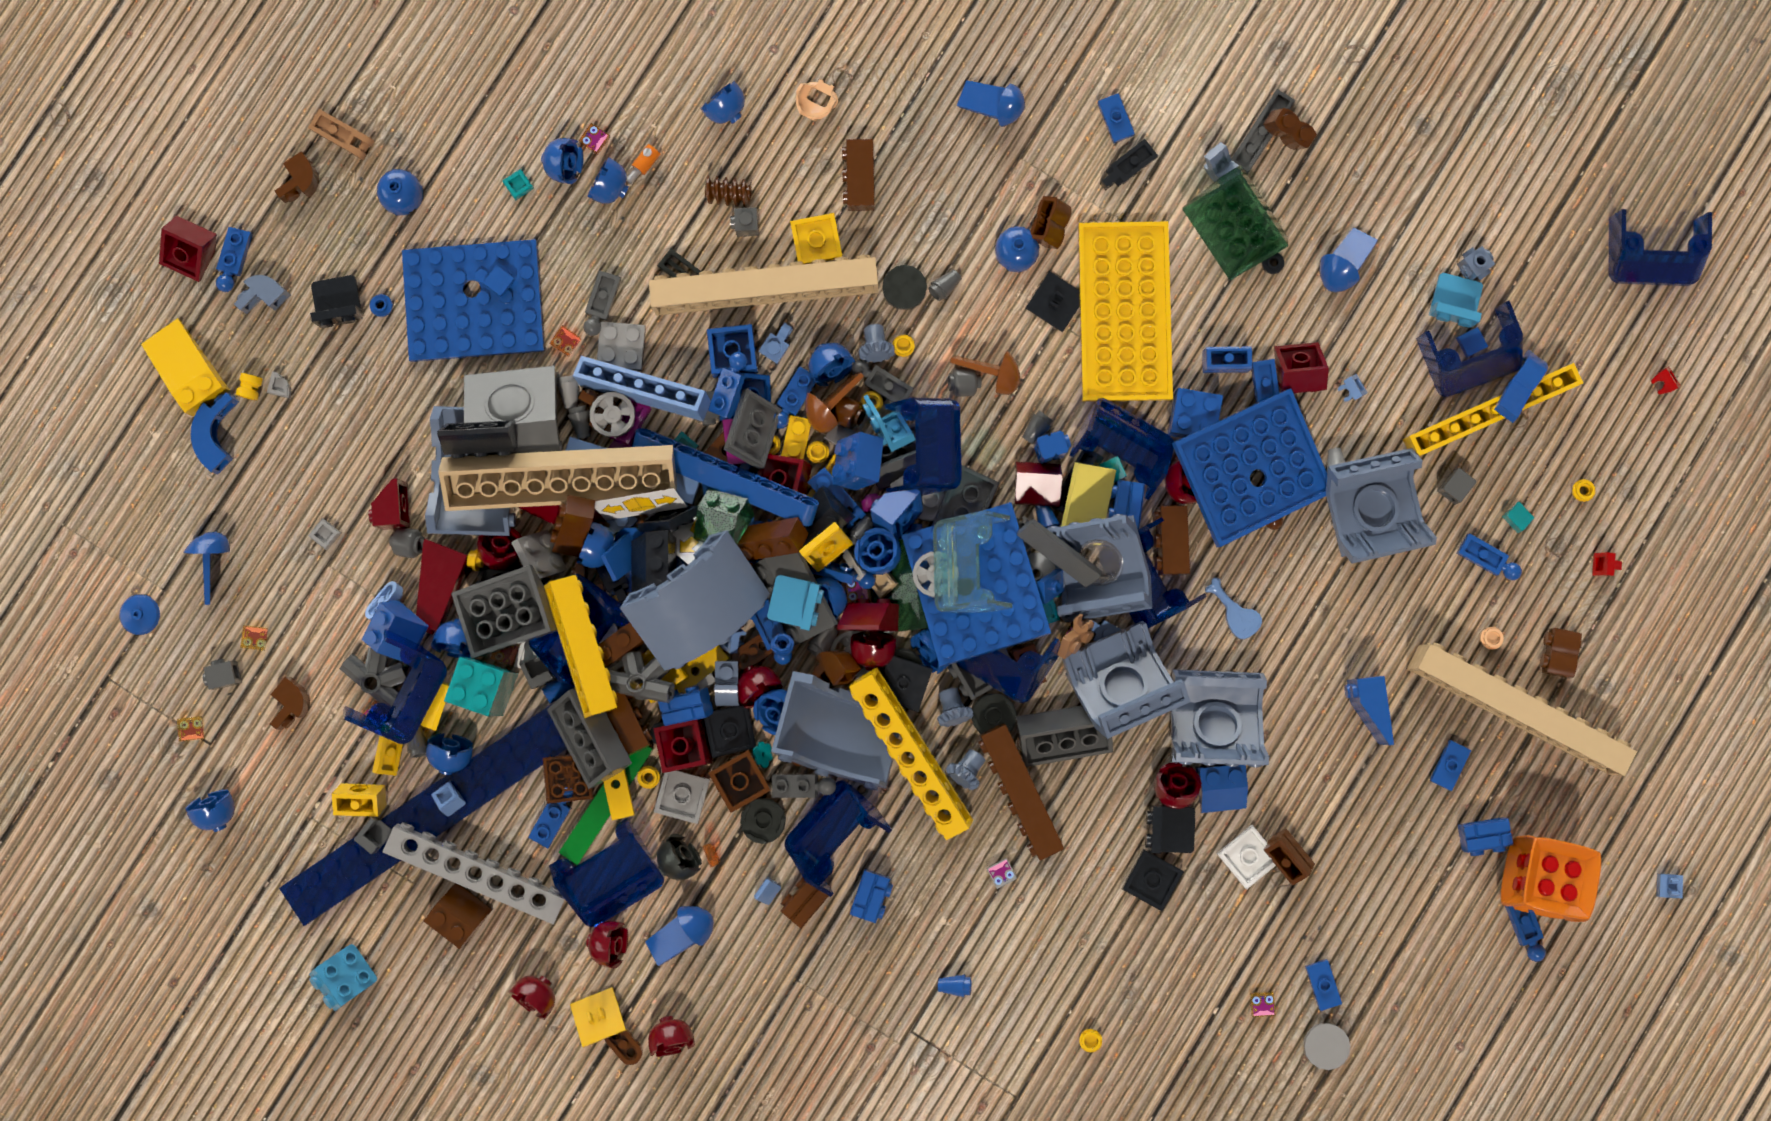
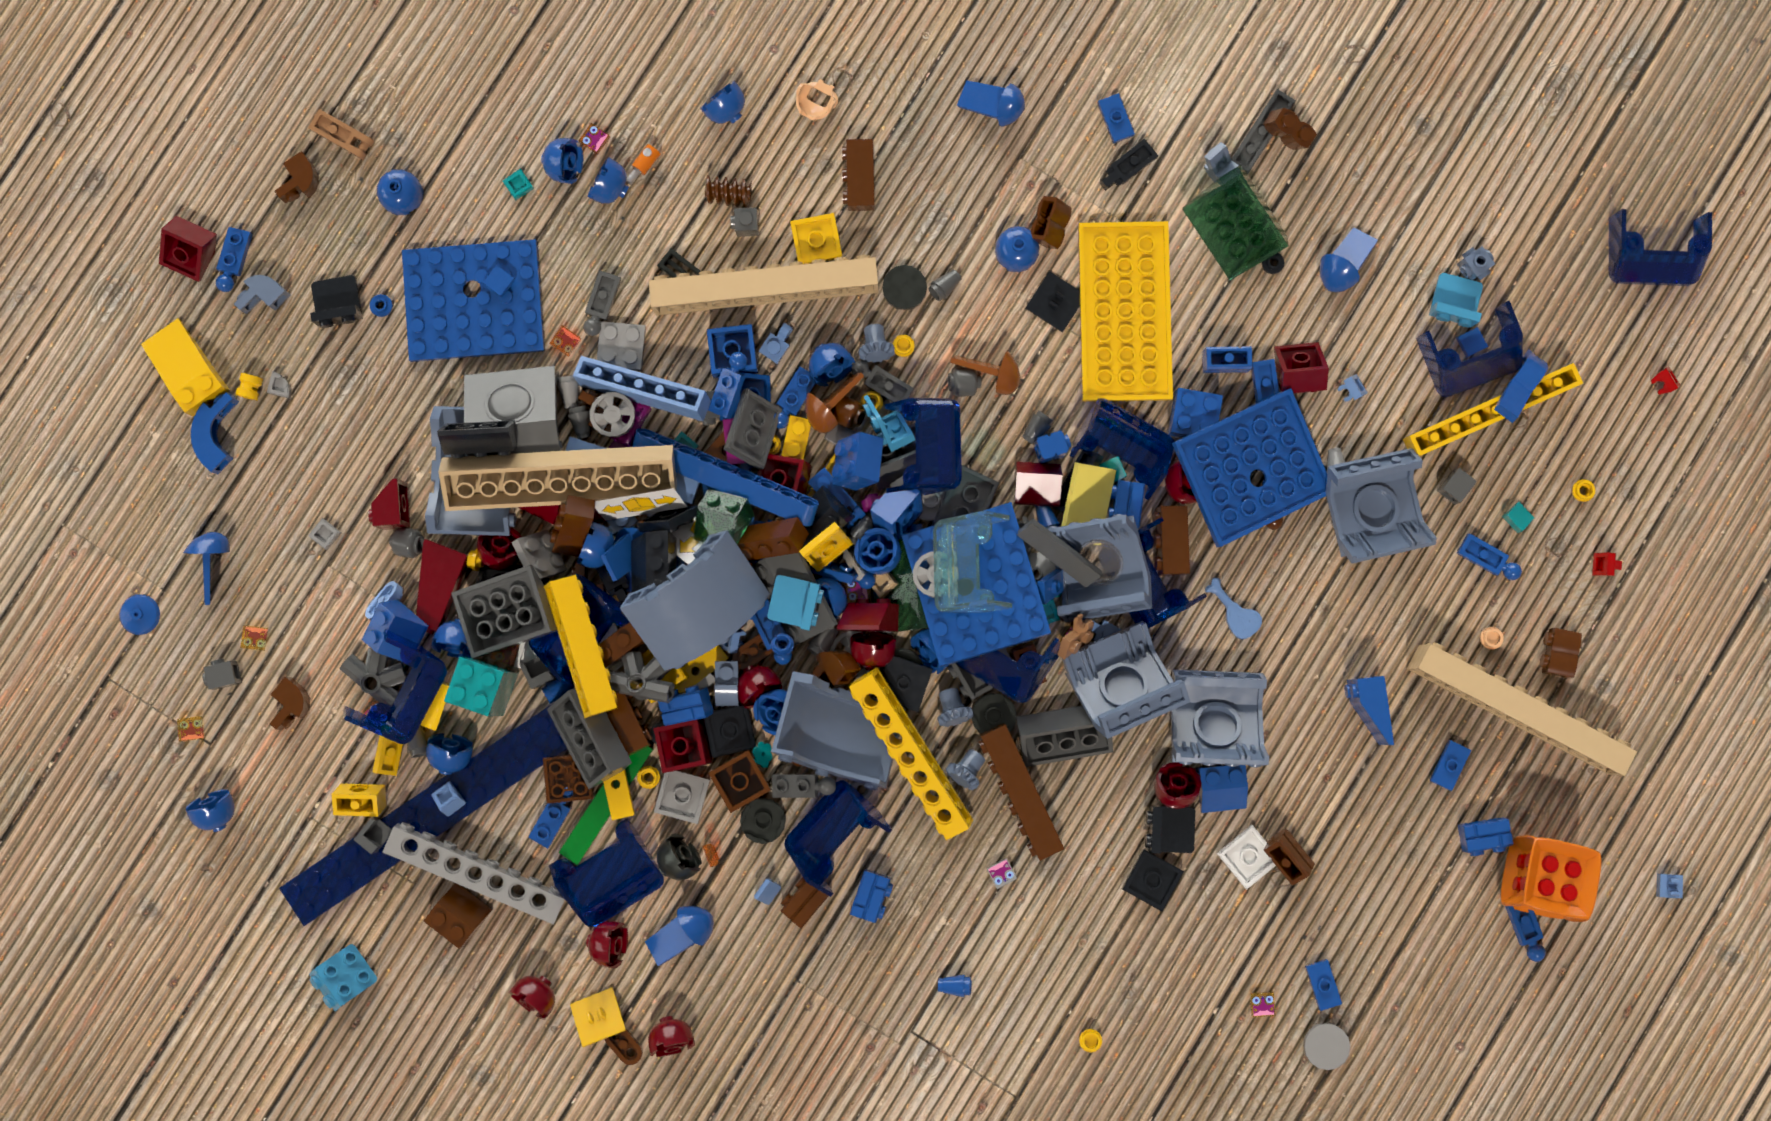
yellow plate [807,441,829,464] -> none

